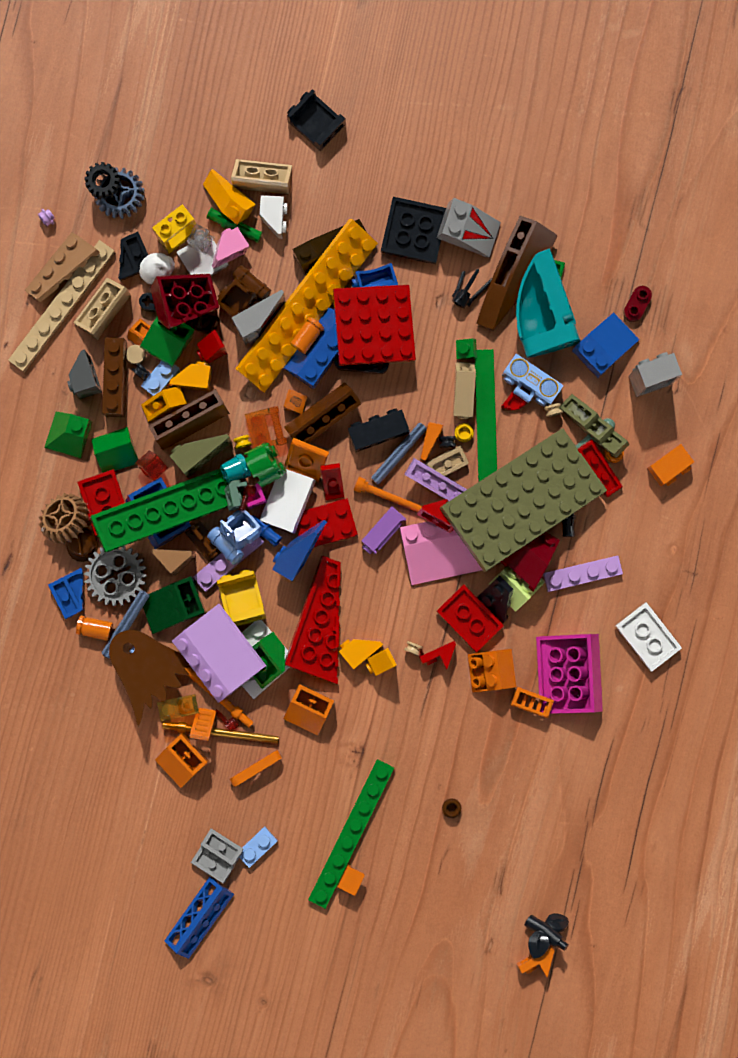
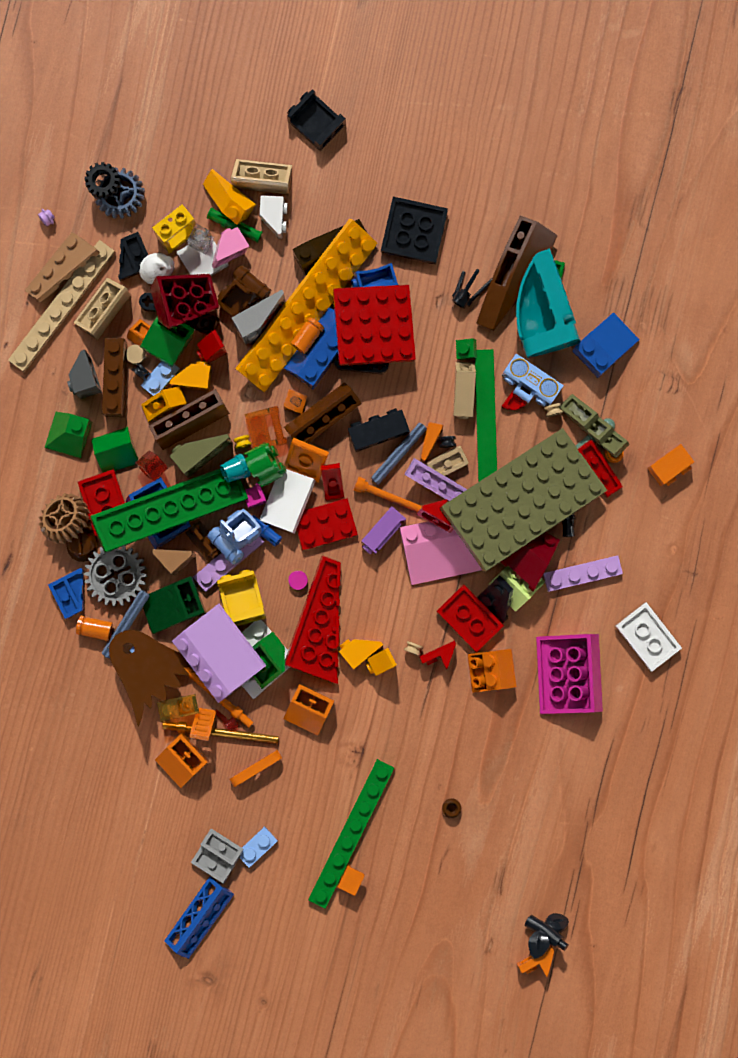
sand green bracket [224,480,247,511] -> none
clear red hand [240,485,256,511] -> none
blue slope [272,520,327,581] -> none
light grey slope [437,198,501,258] -> none
yellow plate [454,423,474,443] -> none
orange slope [510,687,554,719] -> none
dark red plate [623,285,652,322] -> none
light grey brick [628,352,682,397] -> none
none -> dark pink tile [288,571,308,590]

